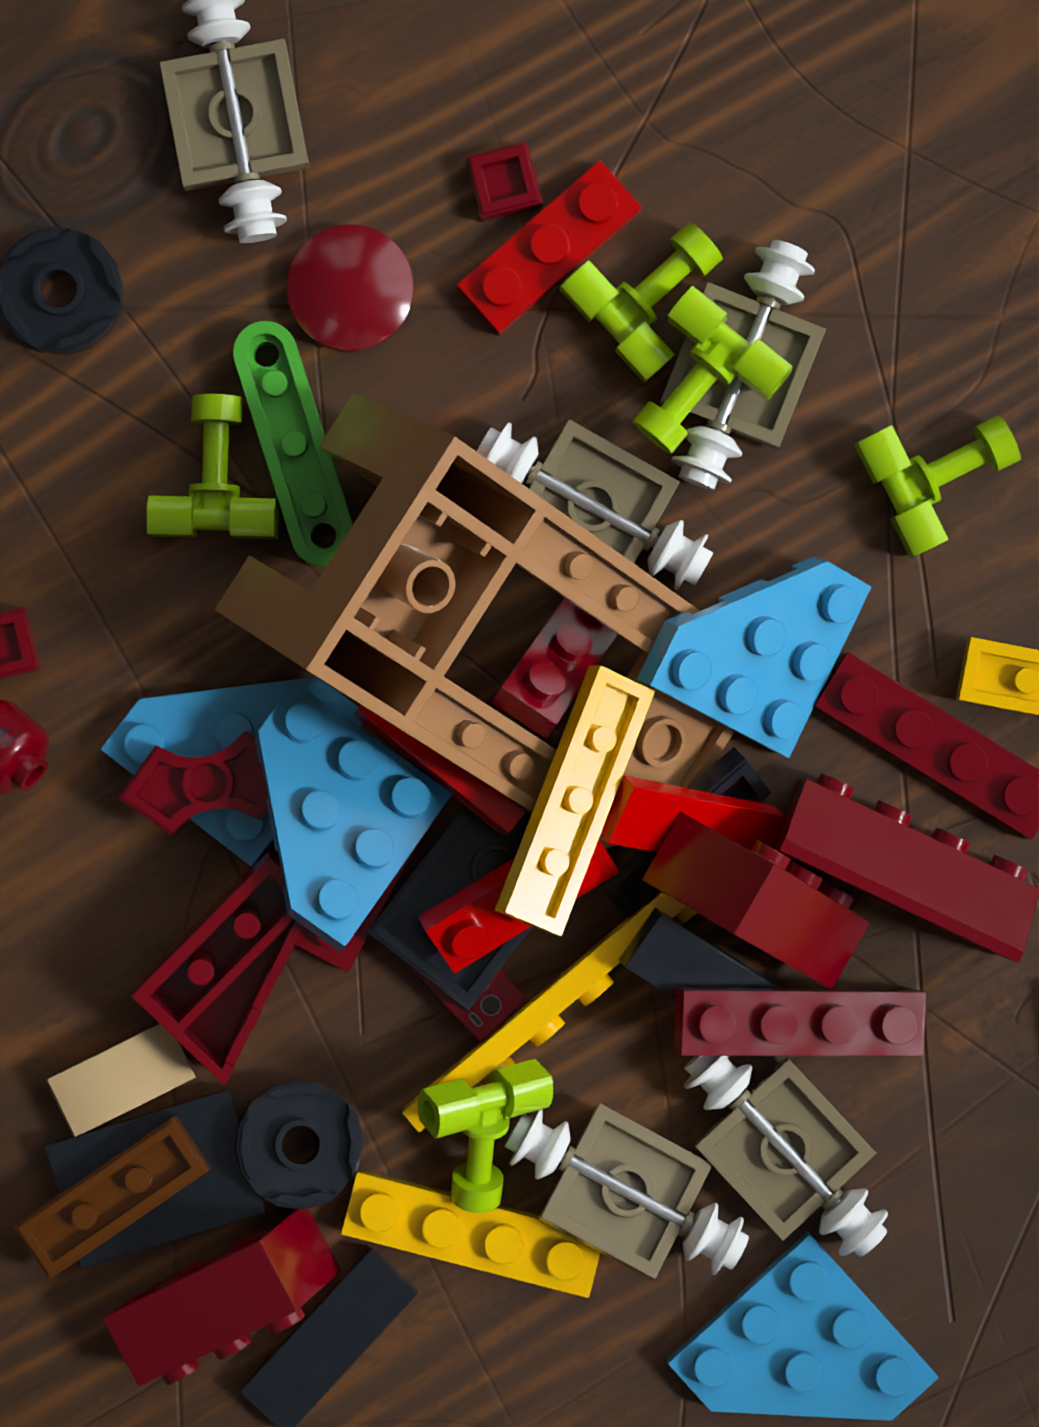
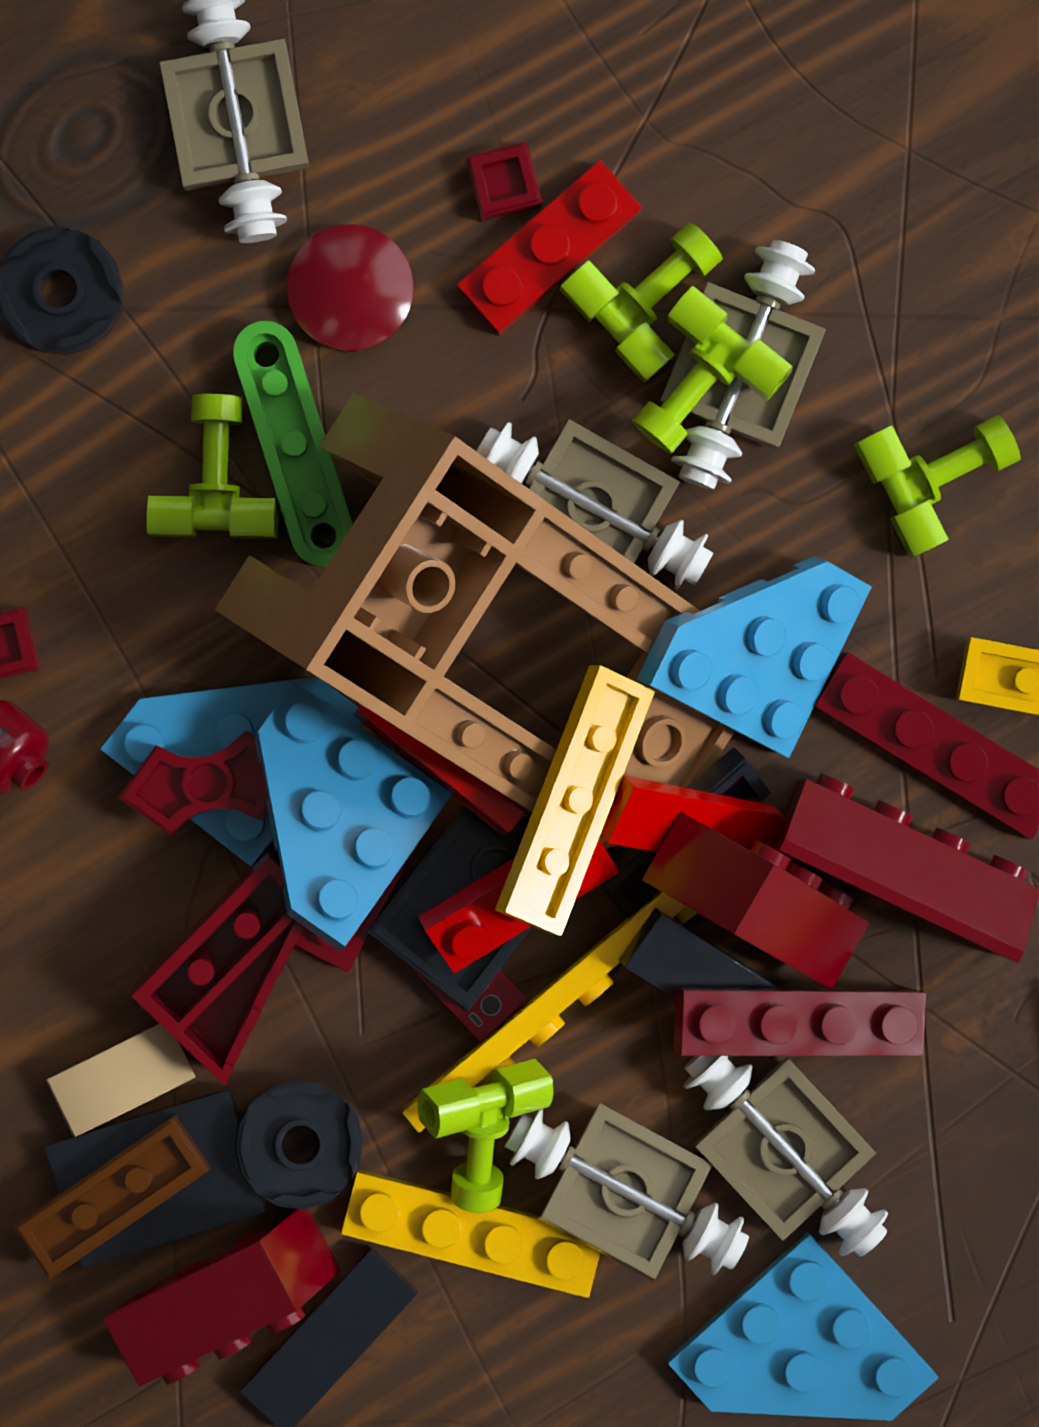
dark red plate [492,598,617,739] -> none

